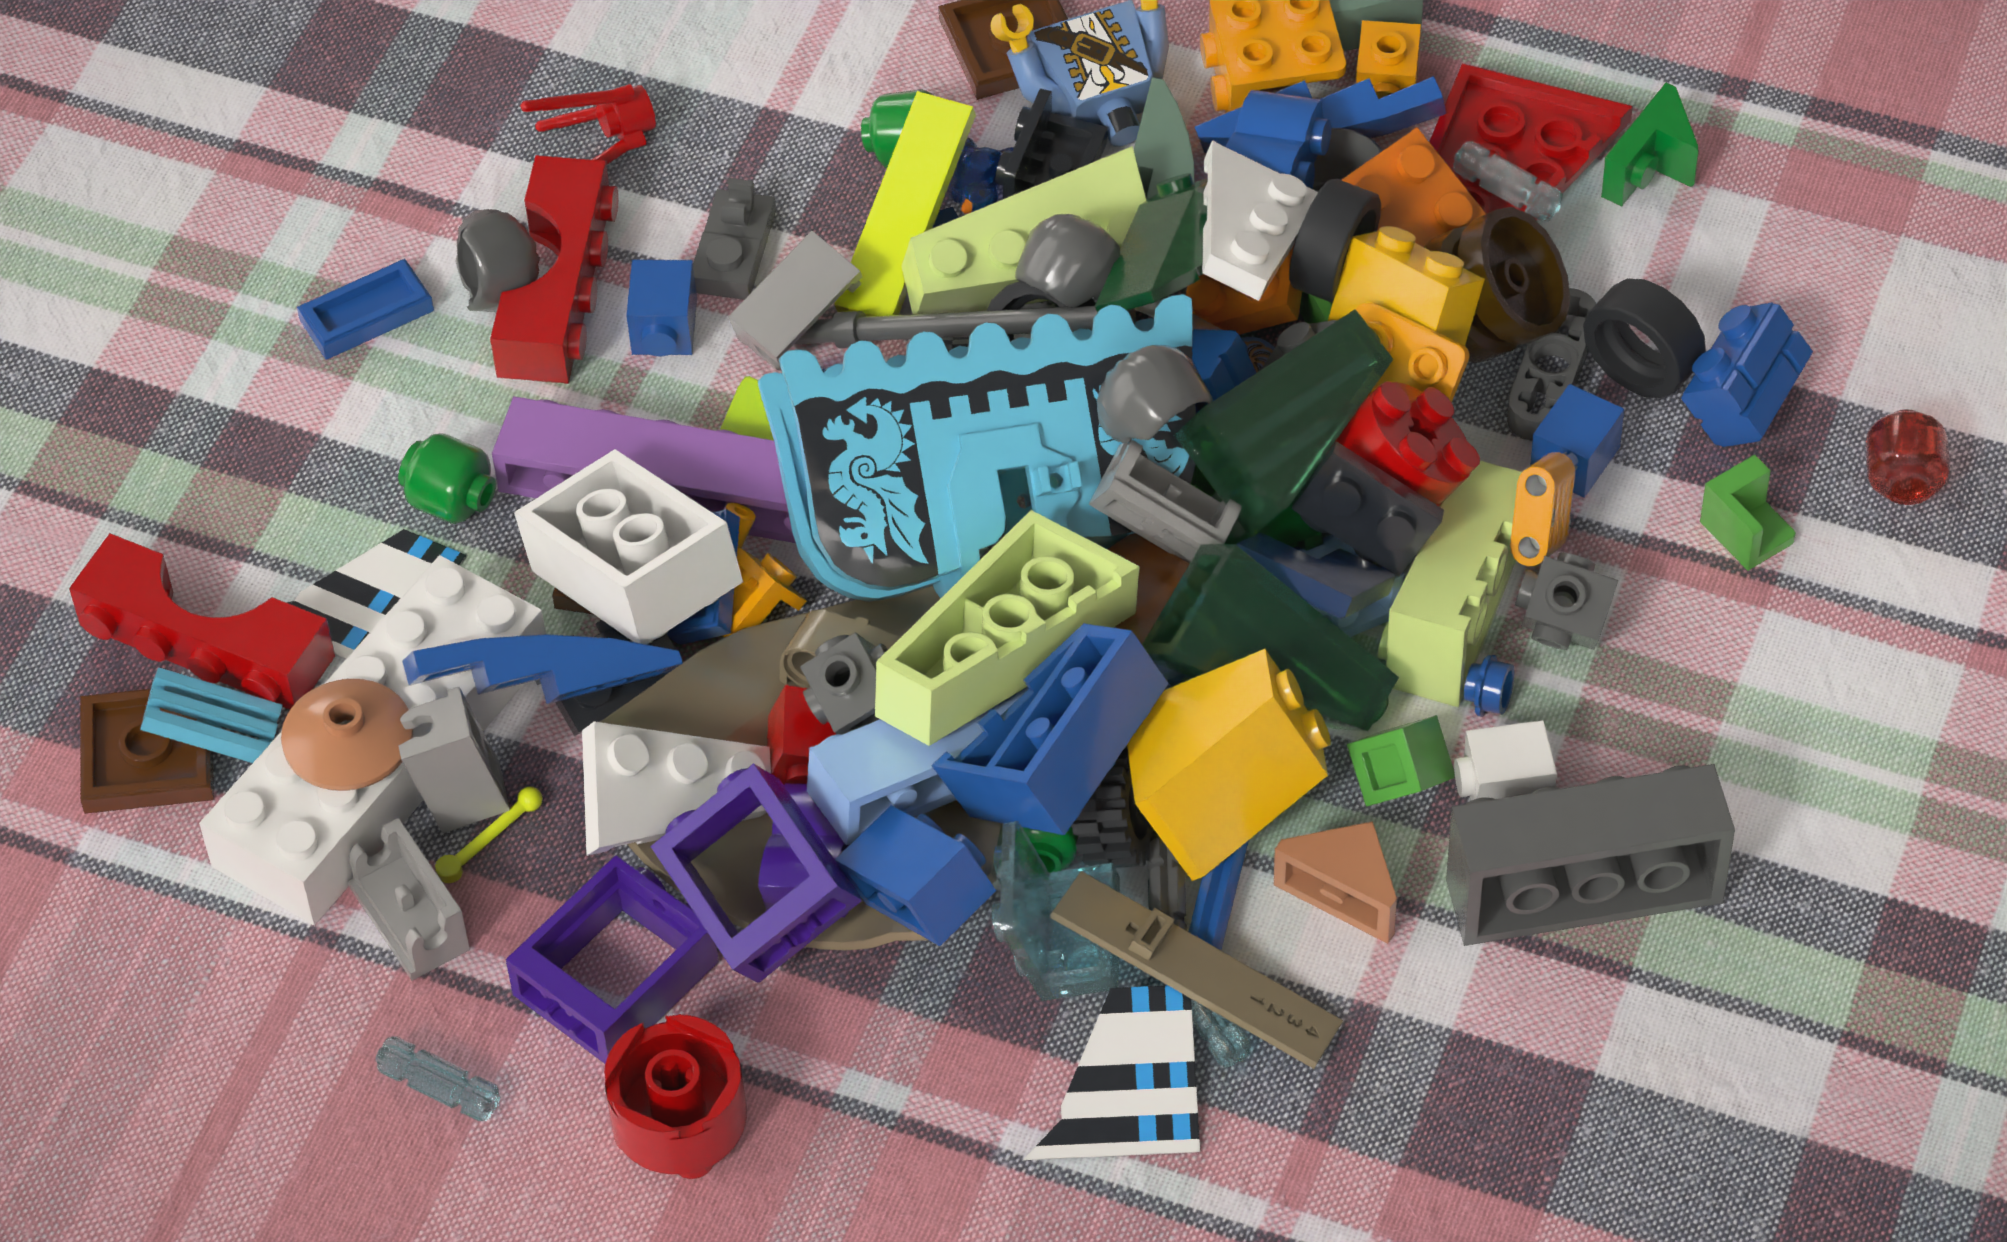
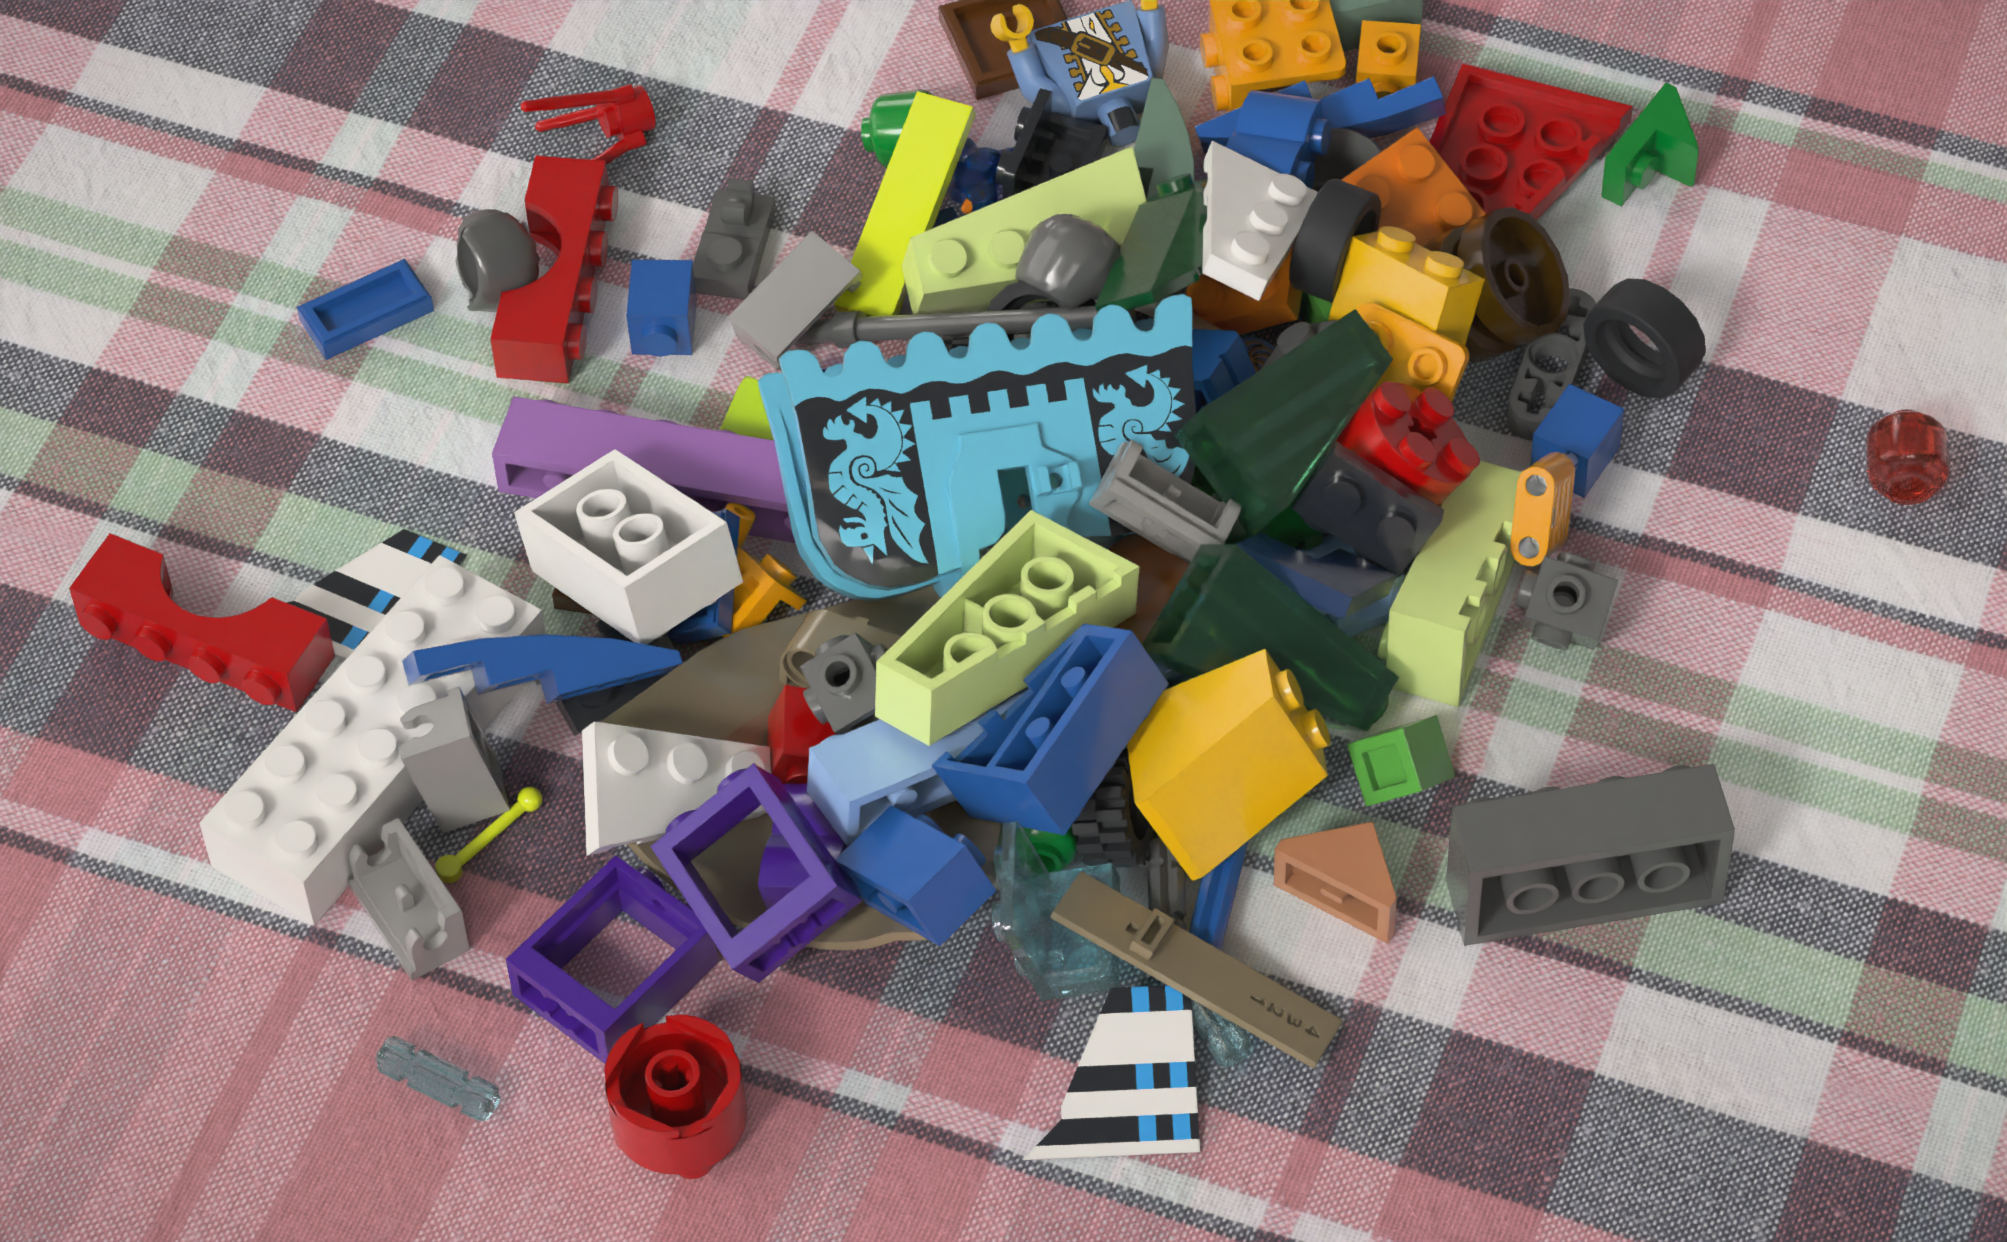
reddish brown tile [80,689,214,814] -> none
medium azure tile [140,667,282,763] -> none
nougat dish [281,679,413,791] -> none
green head [398,433,496,524] -> none
dark grey hair [1097,345,1213,443] -> none
clear light blue axle [1453,141,1563,222] -> none
white brick [1454,720,1557,801] -> none
blue plate [1464,655,1515,717] -> none
blue brick [1681,302,1813,447] -> none
bright green panel [1700,455,1796,571] -> none

